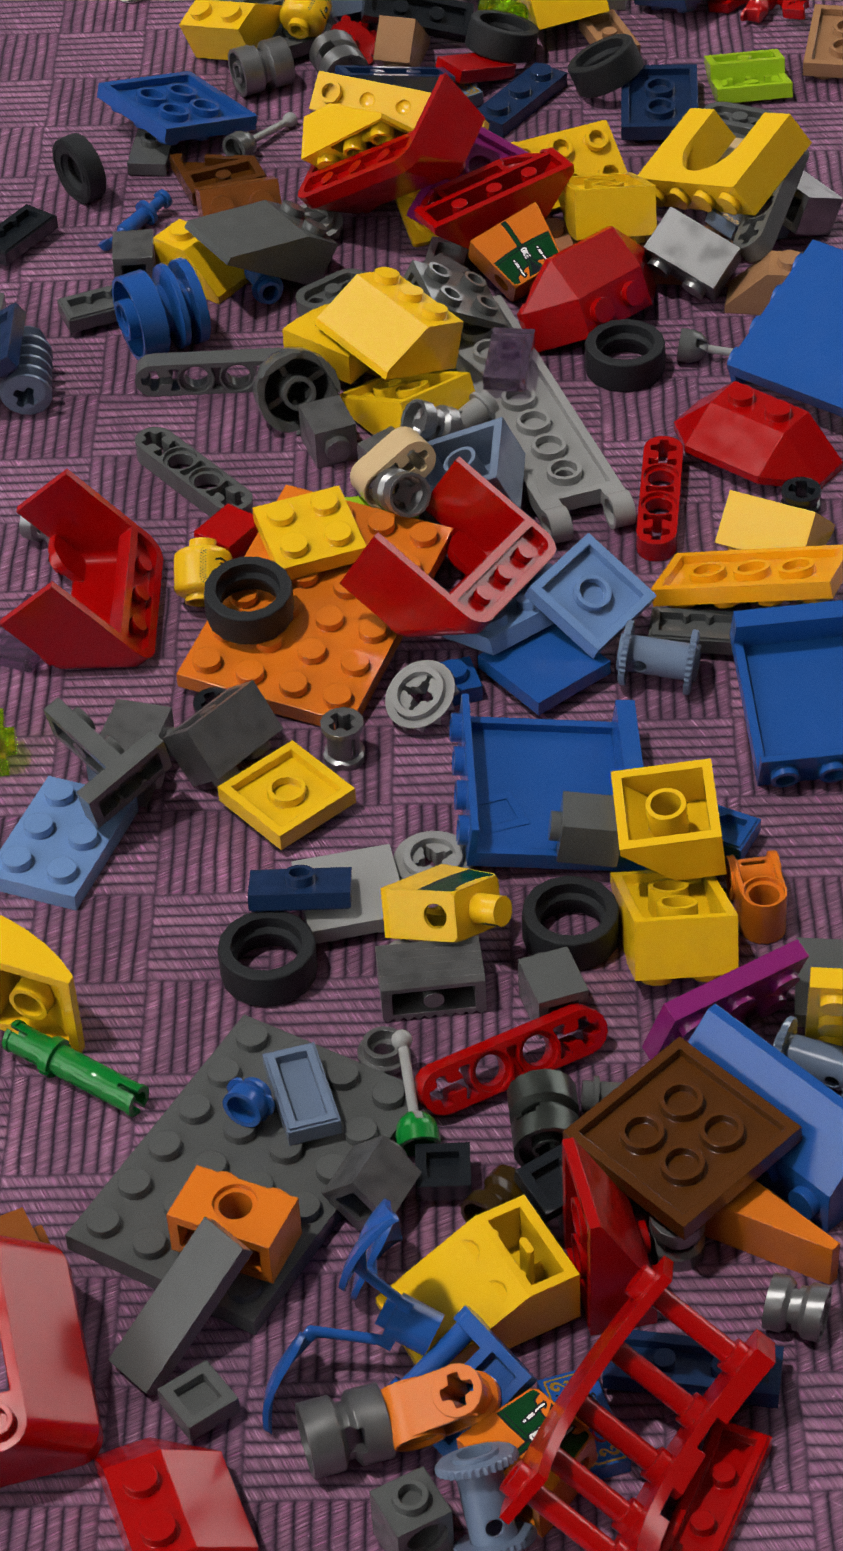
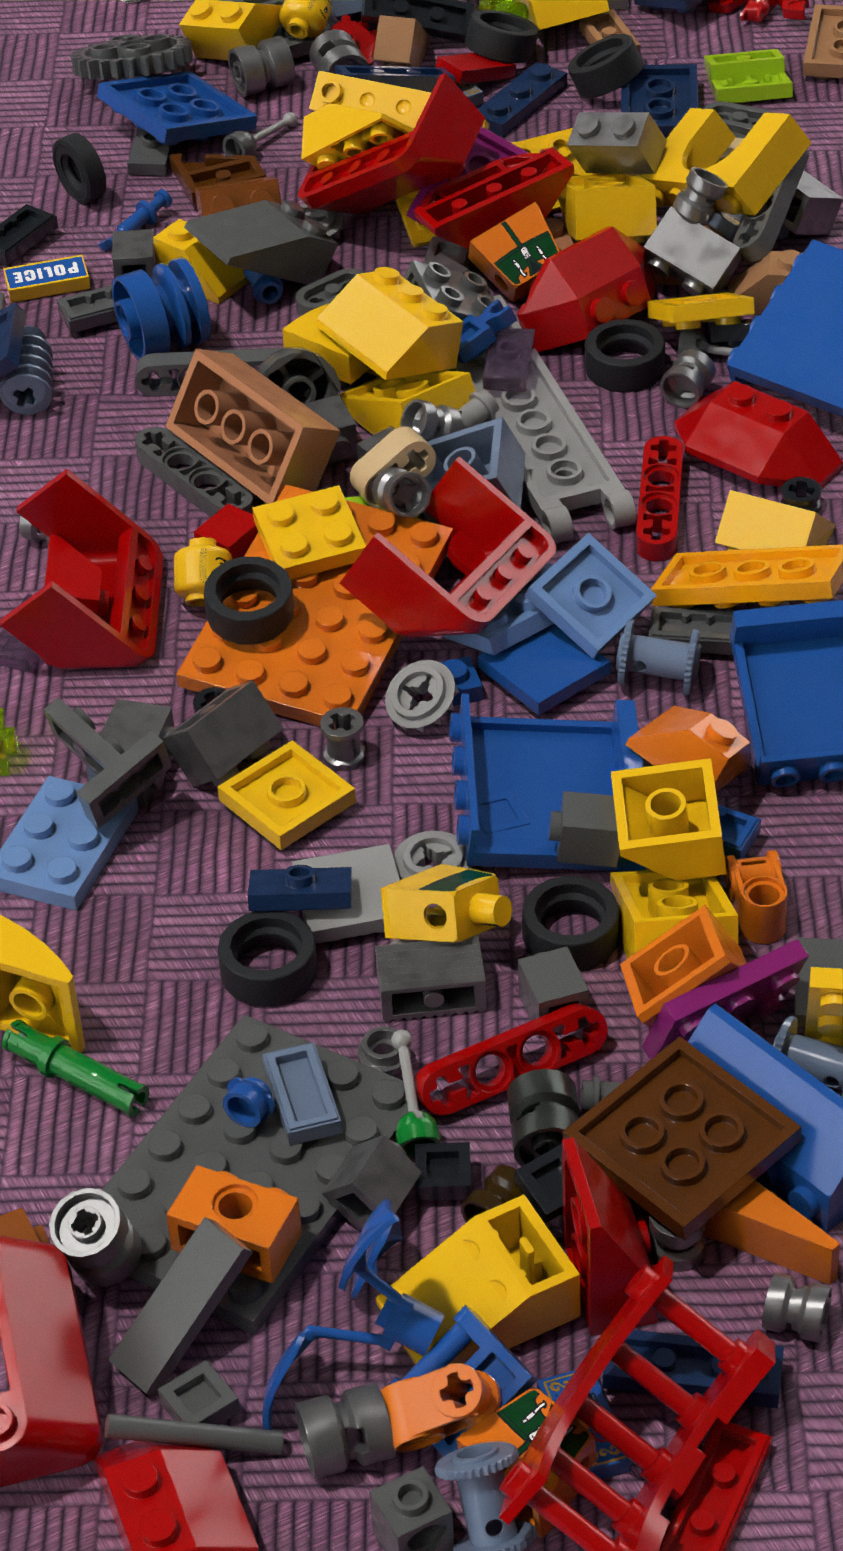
none -> tile [3,255,90,302]
none -> red slope [44,535,110,617]
none -> flat silver wheel [49,1188,142,1287]
none -> dark grey gear [71,34,193,80]
none -> dark grey bar [104,1414,284,1455]
none -> nougat brick [165,349,341,504]
none -> blue plate [457,299,517,364]
none -> brick [567,112,667,174]
none -> orange slope [620,905,747,1027]
none -> orange slope [625,705,751,792]
none -> yellow plate [647,292,755,330]
none -> flat silver wheel [660,349,716,408]
none -> flat silver wheel [673,167,728,224]
none -> black plate [710,319,753,348]

